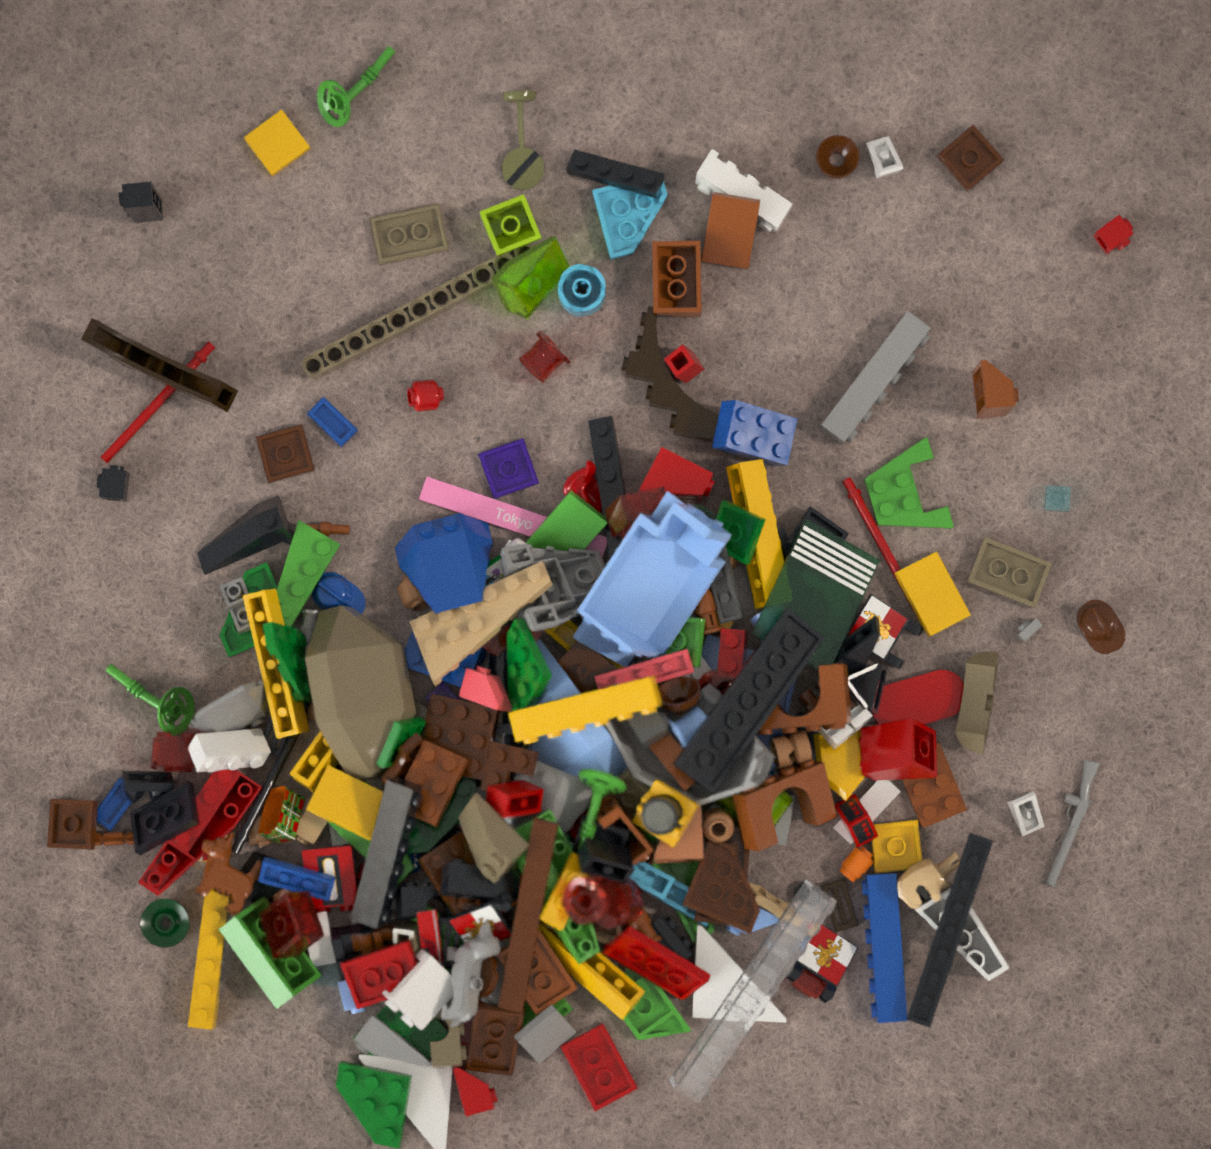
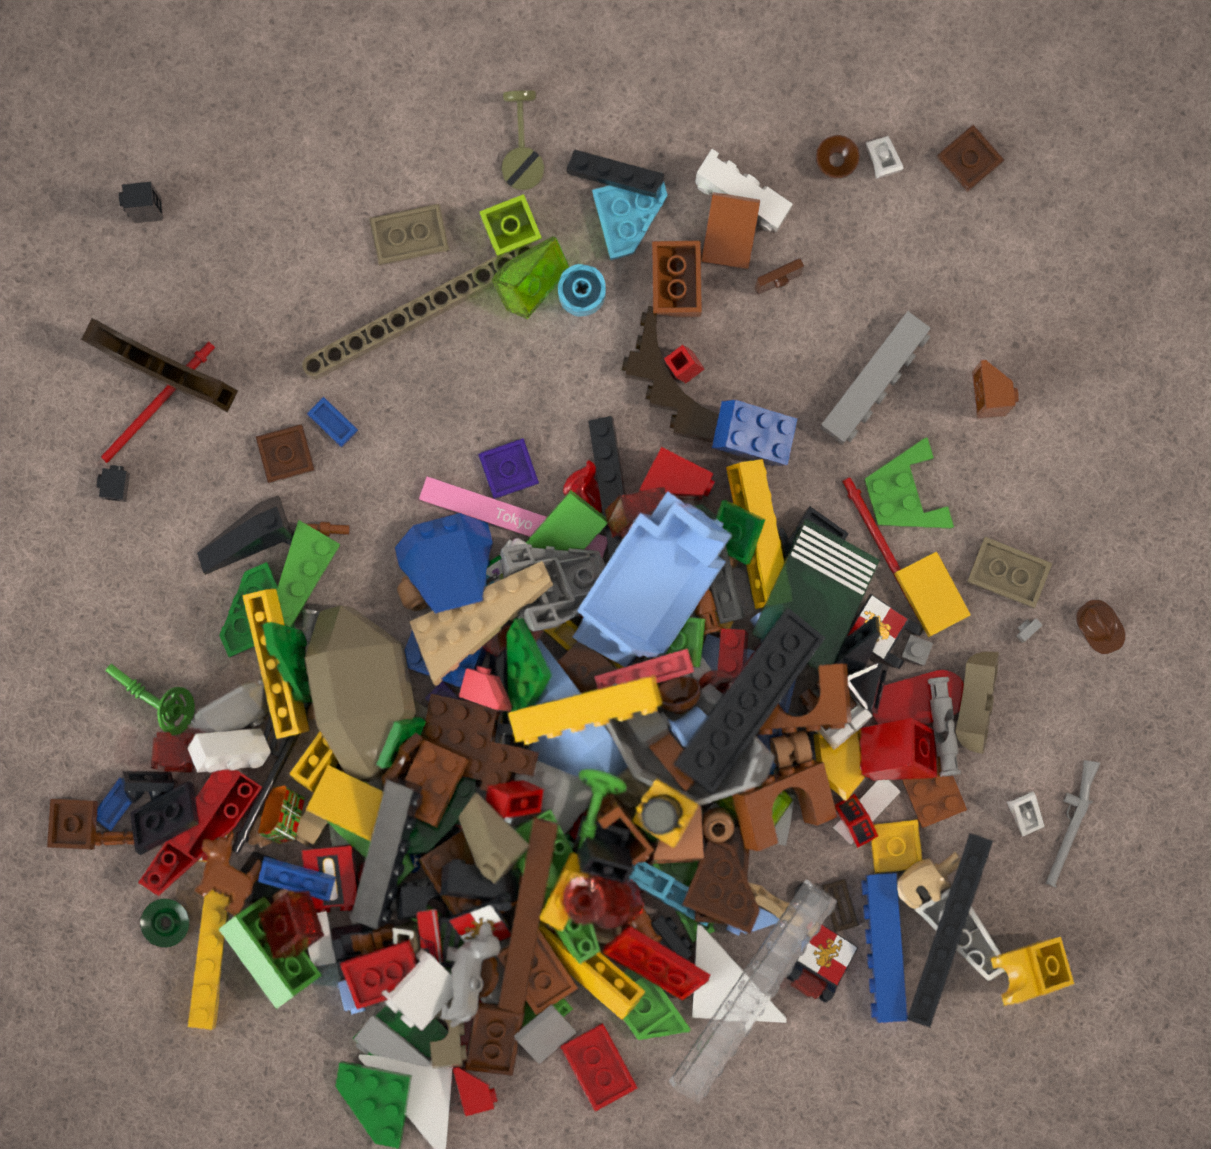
light grey slope [220,577,251,634] -> none
yellow tile [243,109,311,177] -> none
blue piece [312,572,365,614] -> none
bright green dish [317,46,395,127] -> none
red head [407,379,444,412] -> none
clear red piece [518,330,571,384] -> none
orange brick [839,846,874,883] -> none
clear light blue plate [1044,485,1071,512] -> none
red brick [1093,214,1134,255] -> none
none -> reddish brown plate [755,258,804,295]
none -> light grey plate [901,634,933,666]
none -> light grey piece [927,677,961,777]
none -> yellow brick [991,936,1074,1006]

